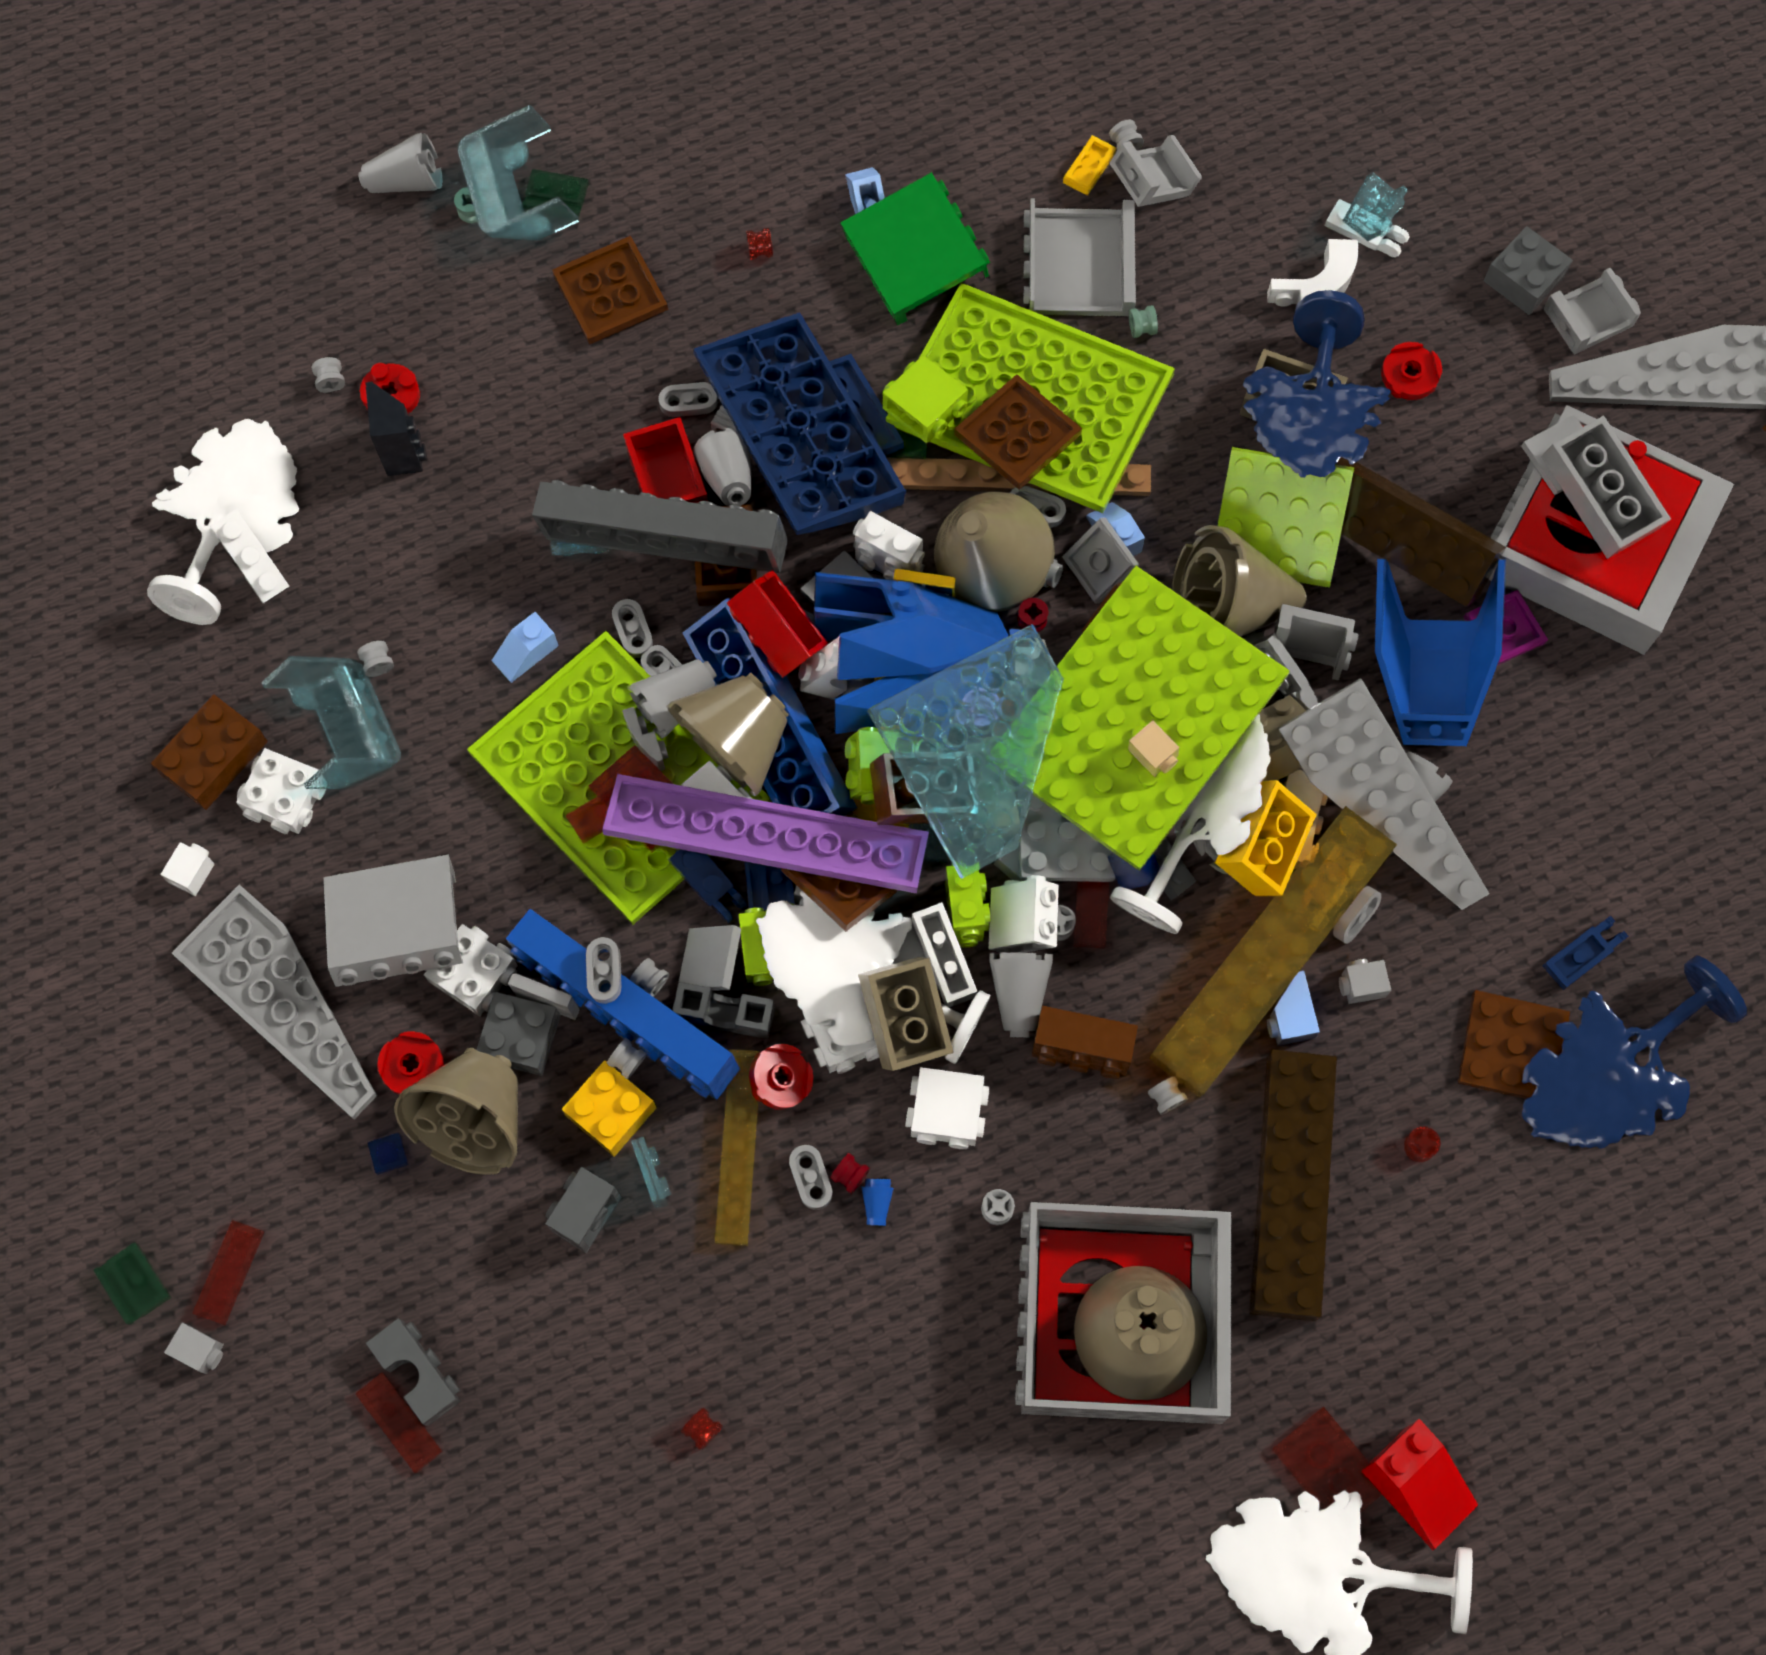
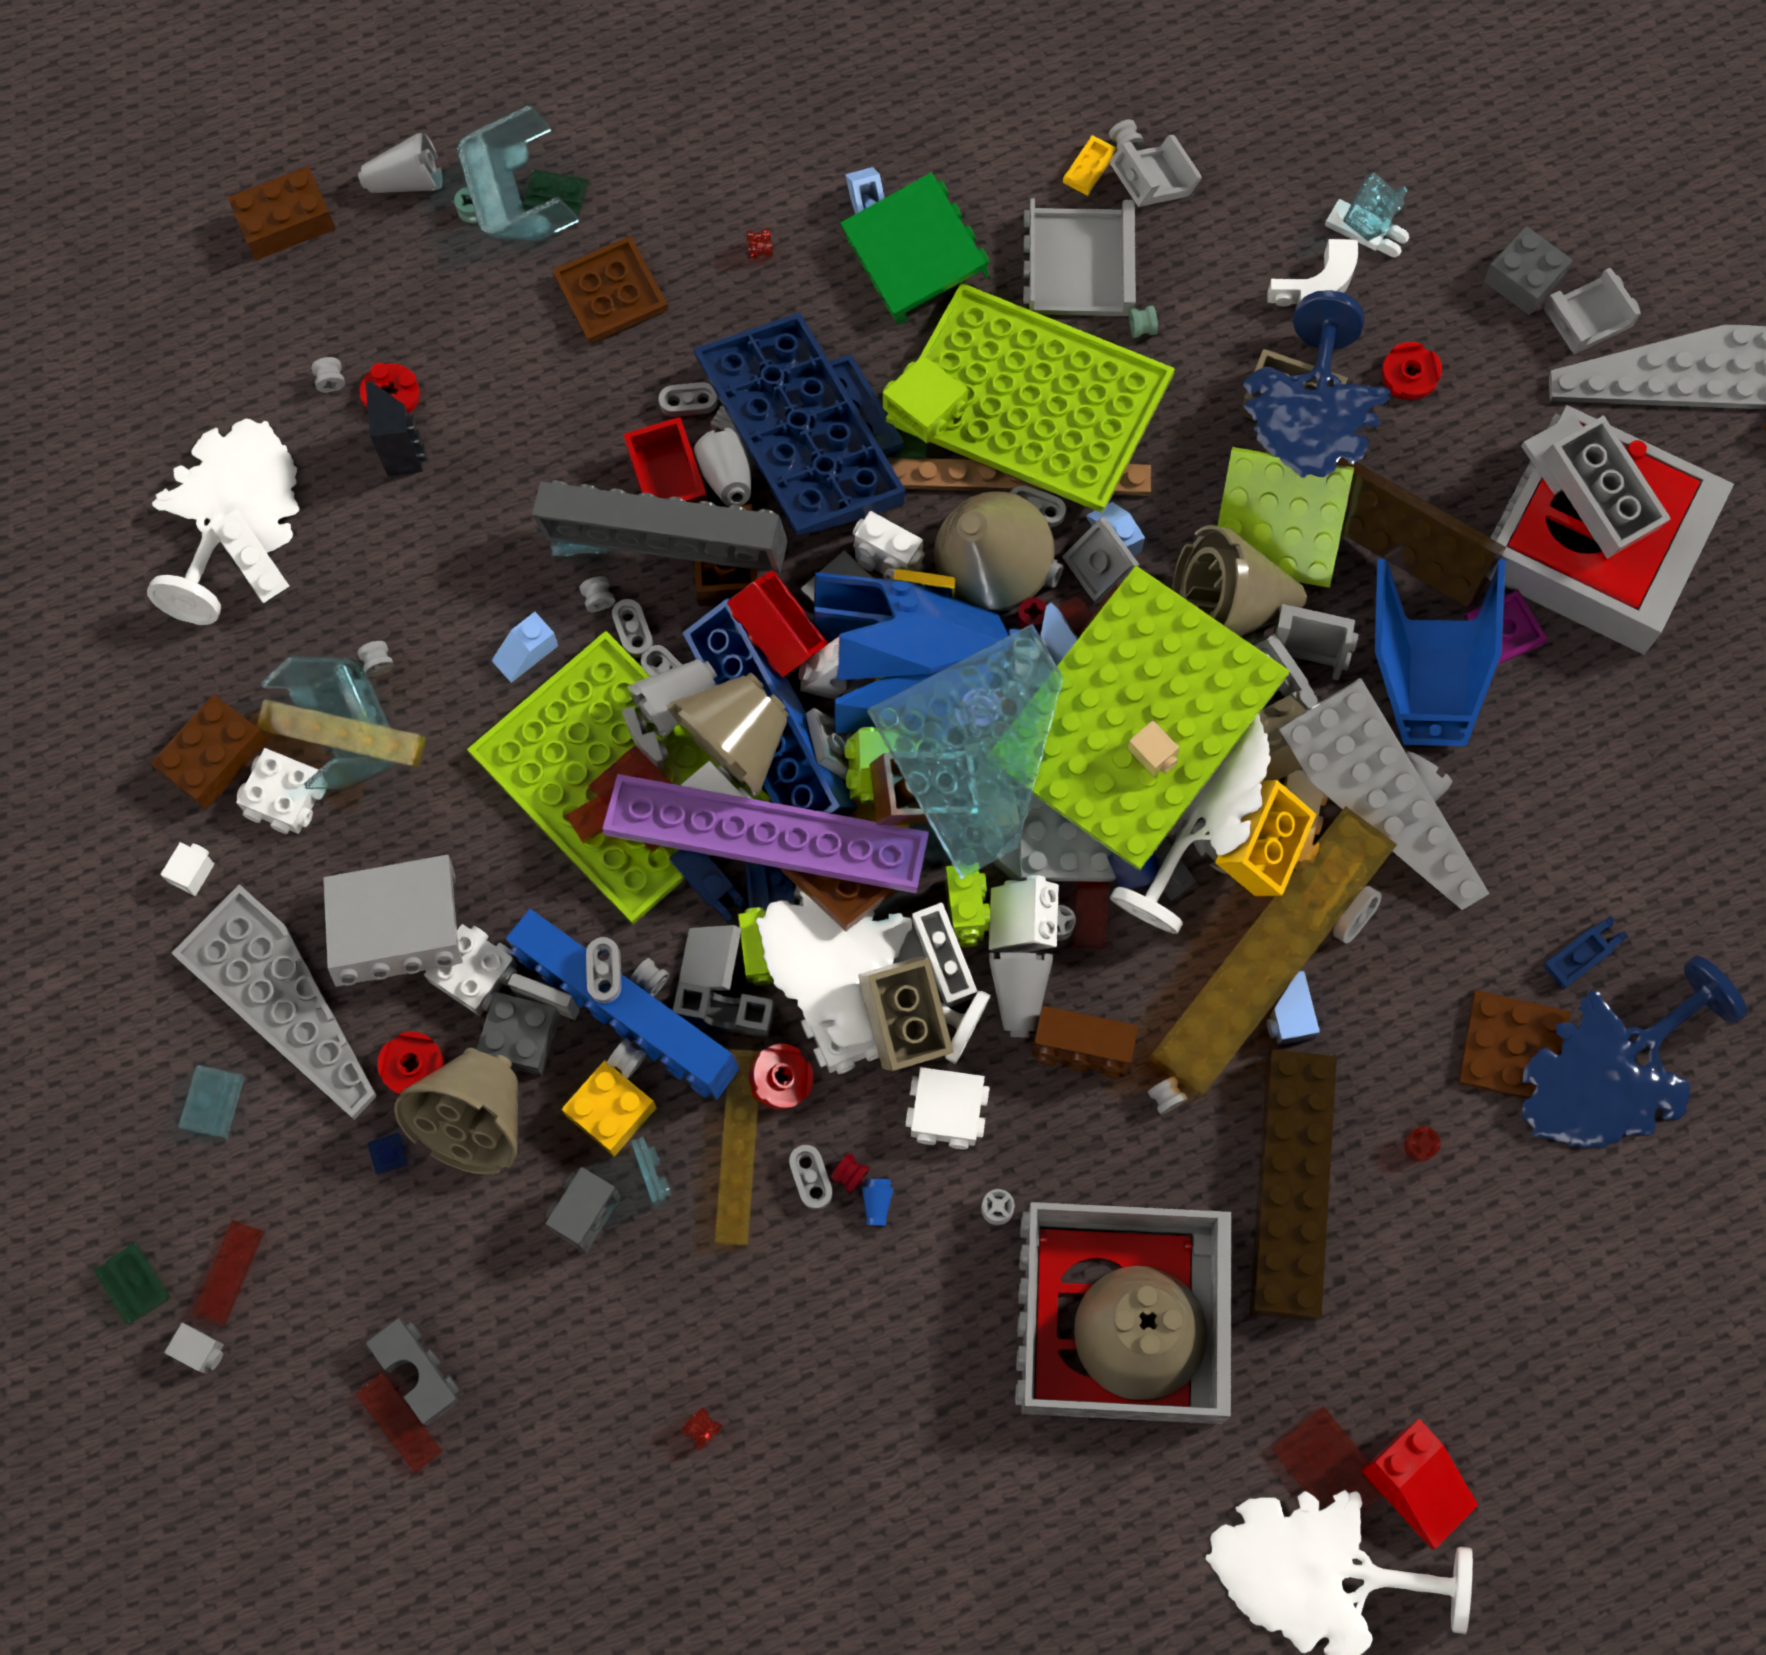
reddish brown plate [954,374,1082,490] -> none
light grey brick [1339,959,1392,1004] -> none
none -> clear light blue plate [178,1065,245,1139]
none -> reddish brown brick [227,166,336,261]
none -> clear yellow plate [256,699,426,767]
none -> light grey wheel [579,576,615,612]
none -> light grey tile [806,708,852,780]
none -> light blue slope [1040,603,1079,668]
none -> clear red tile [1058,595,1093,634]

